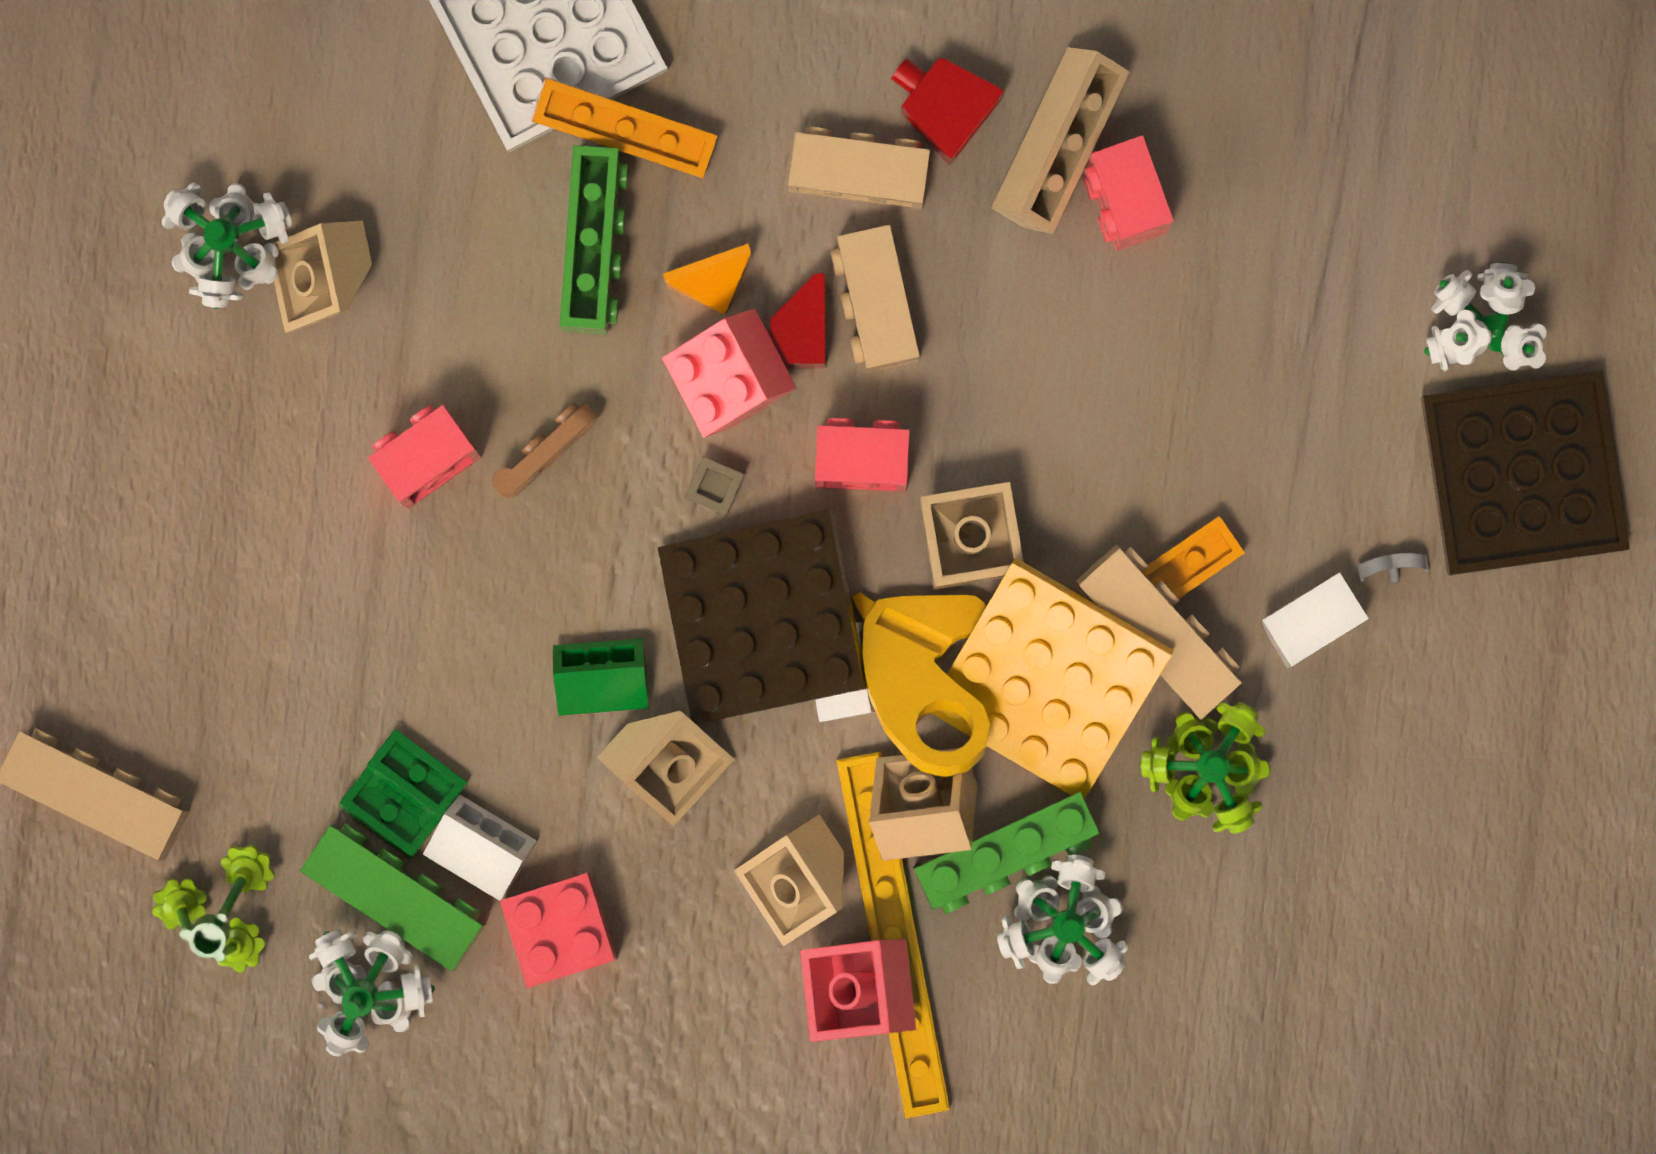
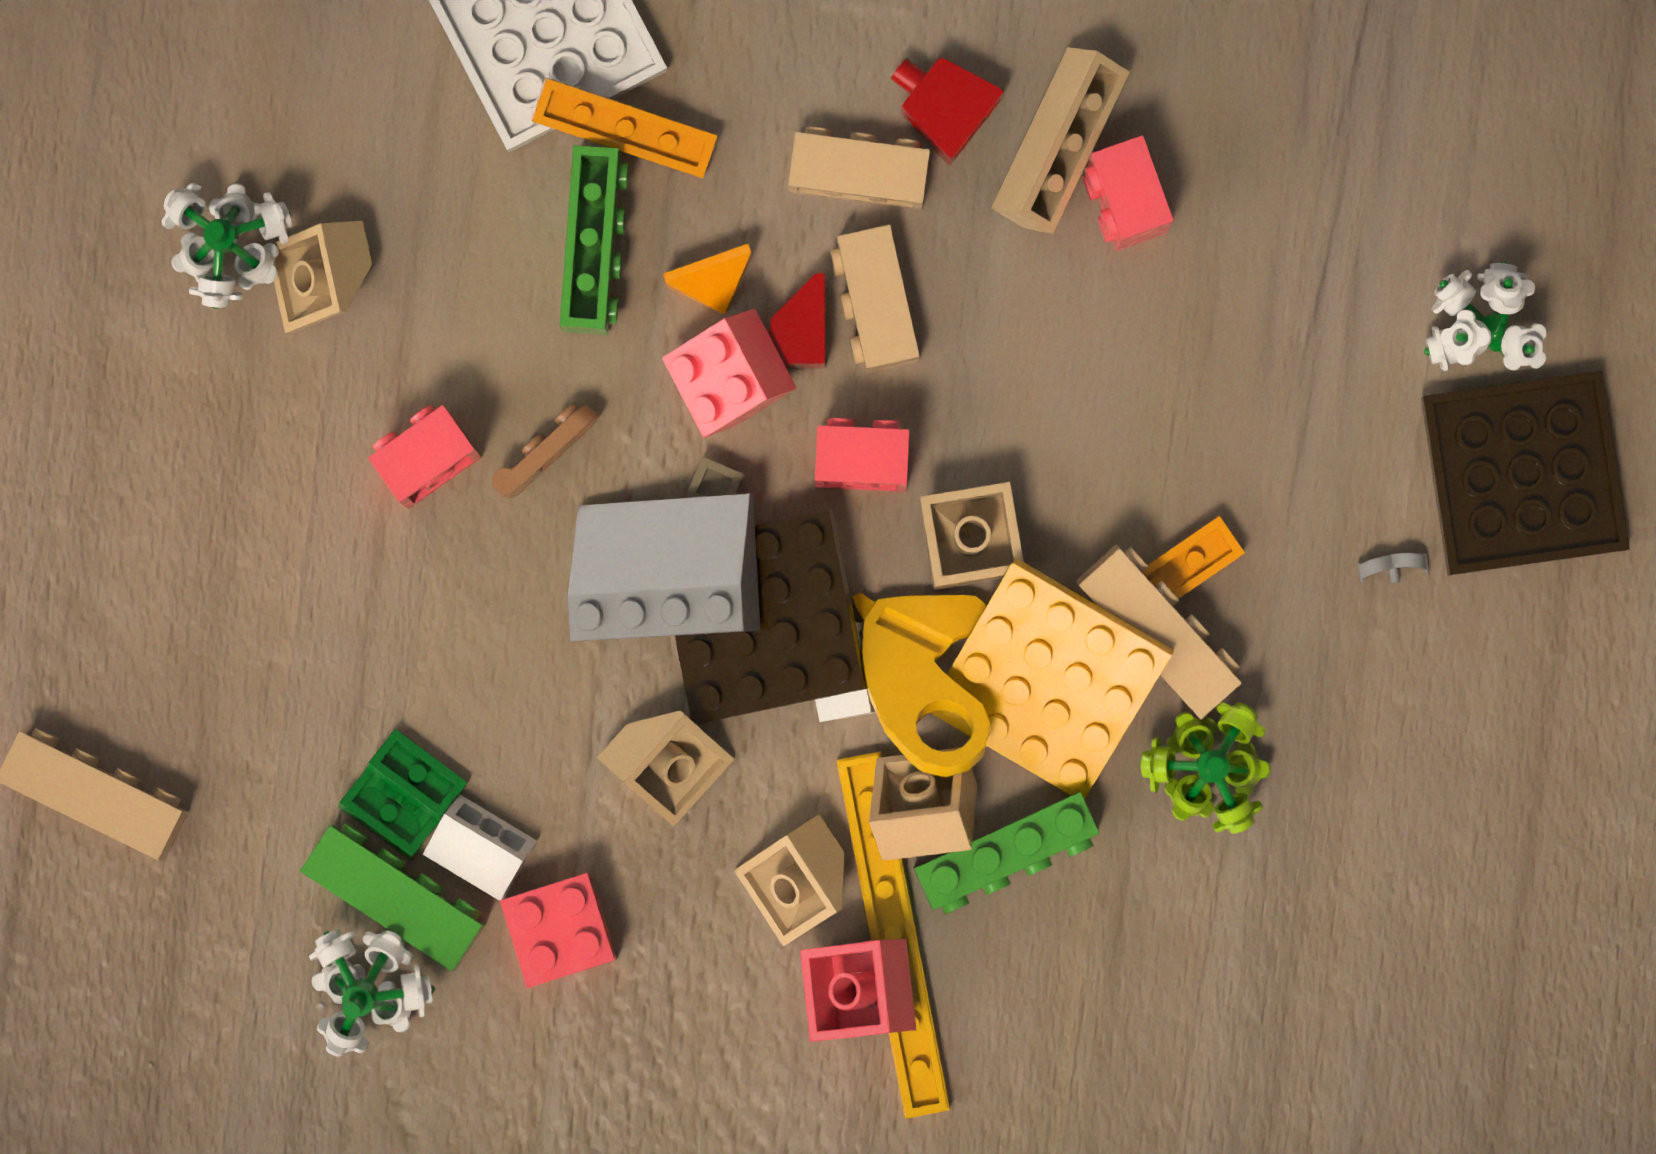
lime plant [152,844,275,973] -> none
green brick [553,638,649,716] -> none
white plant [997,855,1128,985] -> none
white brick [1262,573,1369,668] -> none
none -> light grey slope [568,493,760,641]

